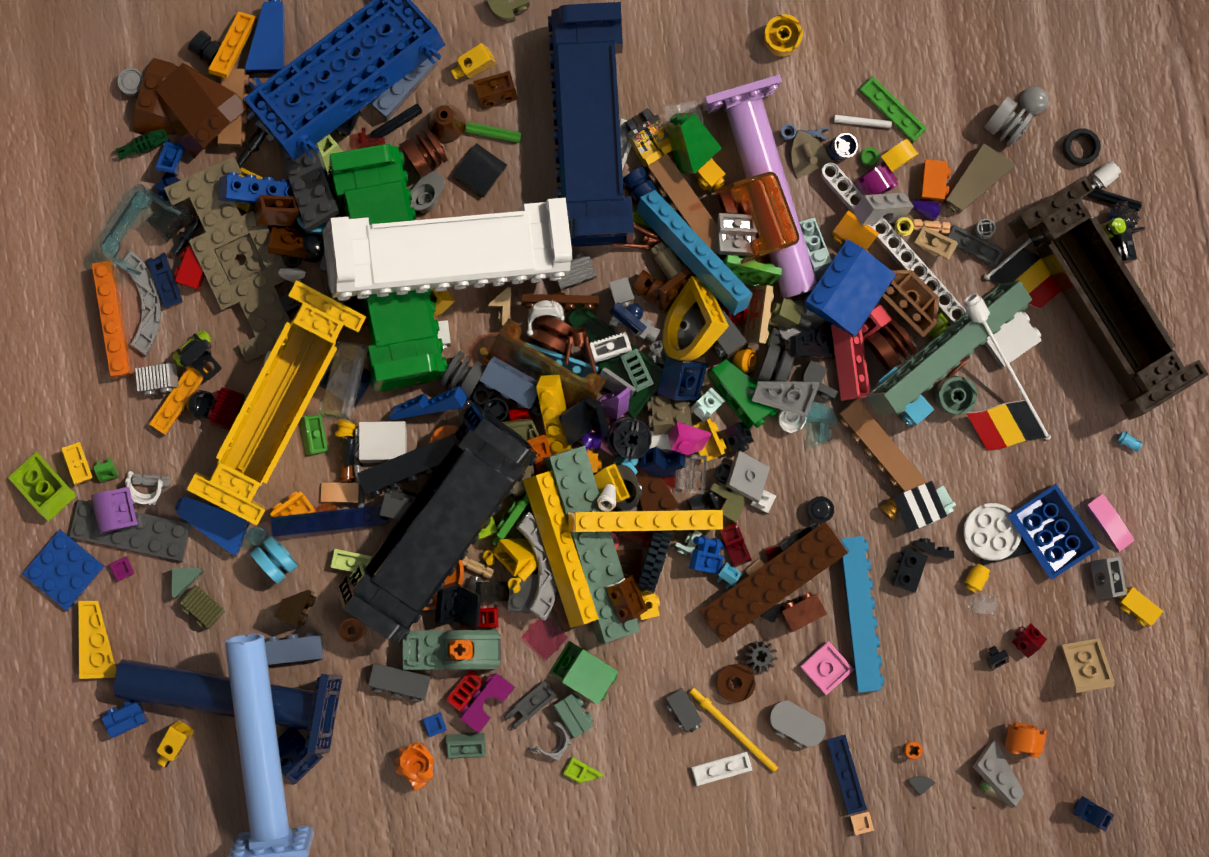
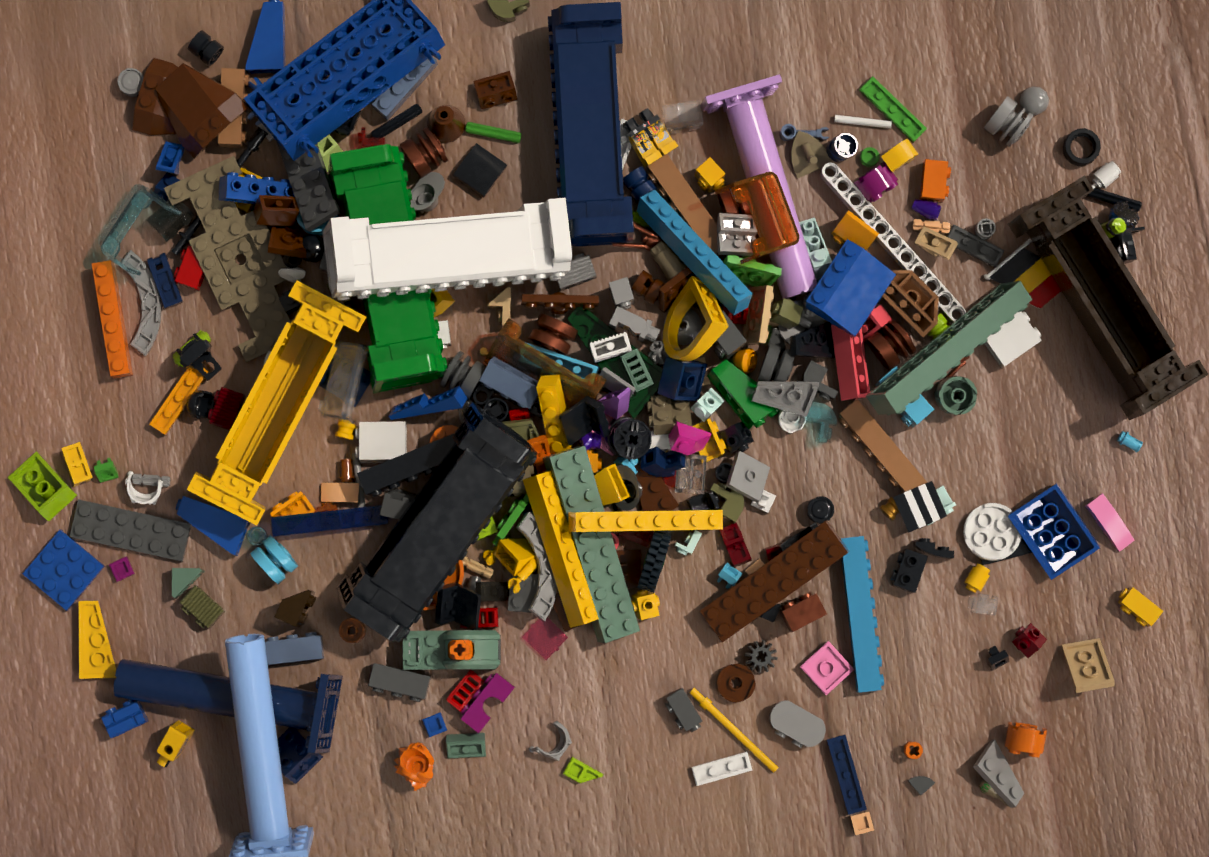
medium lavender brick [91,487,138,534] -> none
dark green hinge [116,129,169,159] -> none
light grey brick [135,363,179,395] -> none
light orange plate [209,11,257,79] -> none
bright green slope [299,414,328,456] -> none
yellowish green plate [331,549,372,572] -> none
black cone [340,436,359,465] -> none
yellow torso [451,43,497,79] -> none
dark grey hinge [504,681,557,730] -> none
white helmet [527,300,564,336] -> none
slope [549,641,618,704] -> none
sand green brick [553,694,594,739] -> none
copper plant [564,328,597,374] -> none
white cone [597,484,616,512] -> none
reddish brown bracket [606,575,648,622] -> none
dark blue tile [610,302,647,337] -> none
green slope [666,113,722,174] -> none
blue plate [689,535,725,574] -> none
yellow brick [764,14,803,57] -> none
light grey arch [853,192,914,225] -> none
light yellow cone [895,217,914,236] -> none
dark tan slope [944,144,1016,213] -> none
flag [964,293,1051,450] -> none
dark blue brick [1073,796,1114,832] -> none
light grey brick [1090,556,1127,599] -> none

